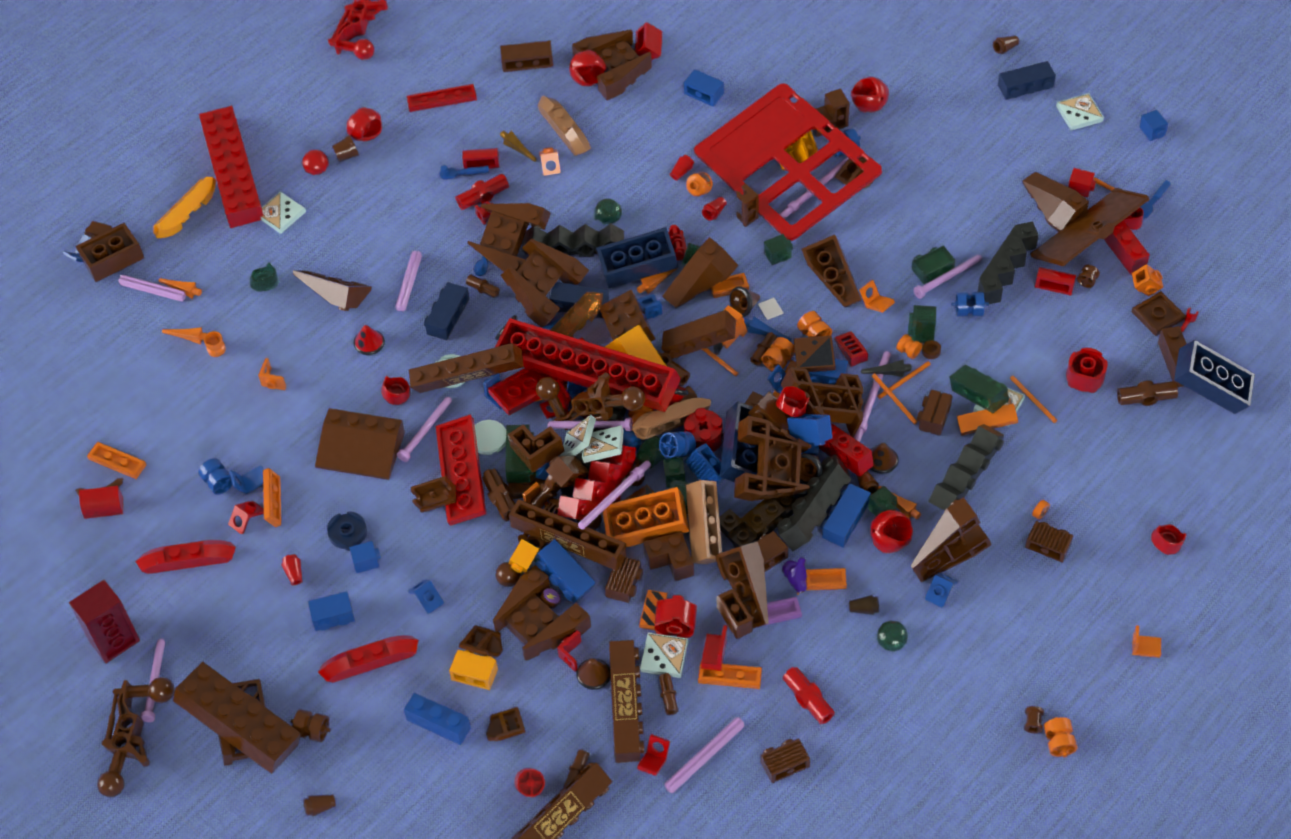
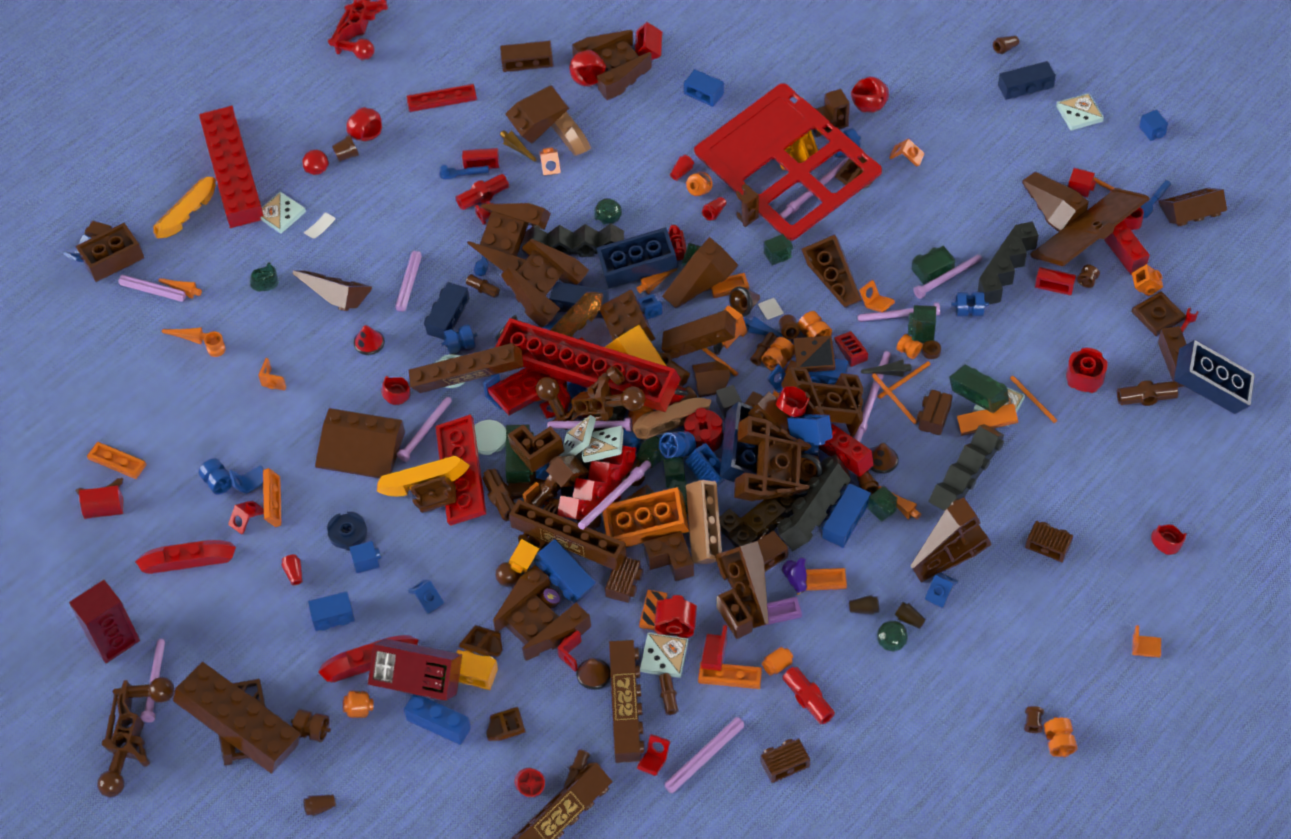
red piece [870,510,913,553] -> none
orange tile [1032,500,1050,520] -> none
none -> white sticker [304,212,336,239]
none -> orange head [343,691,374,718]
none -> dark red piece [368,639,462,701]
none -> light orange brick [377,456,470,497]
none -> blue wheel [441,324,478,354]
none -> reddish brown slope [505,85,569,144]
none -> reddish brown tile [606,366,625,385]
none -> reddish brown slope [692,361,730,397]
none -> dark grey brick [716,385,742,419]
none -> orange brick [762,647,793,676]
none -> reddish brown brick [778,315,800,339]
none -> lavender bar [857,302,940,322]
none -> orange bracket [889,138,925,167]
none -> dark brown cone [895,602,926,629]
none -> reddish brown slope [1158,187,1228,226]

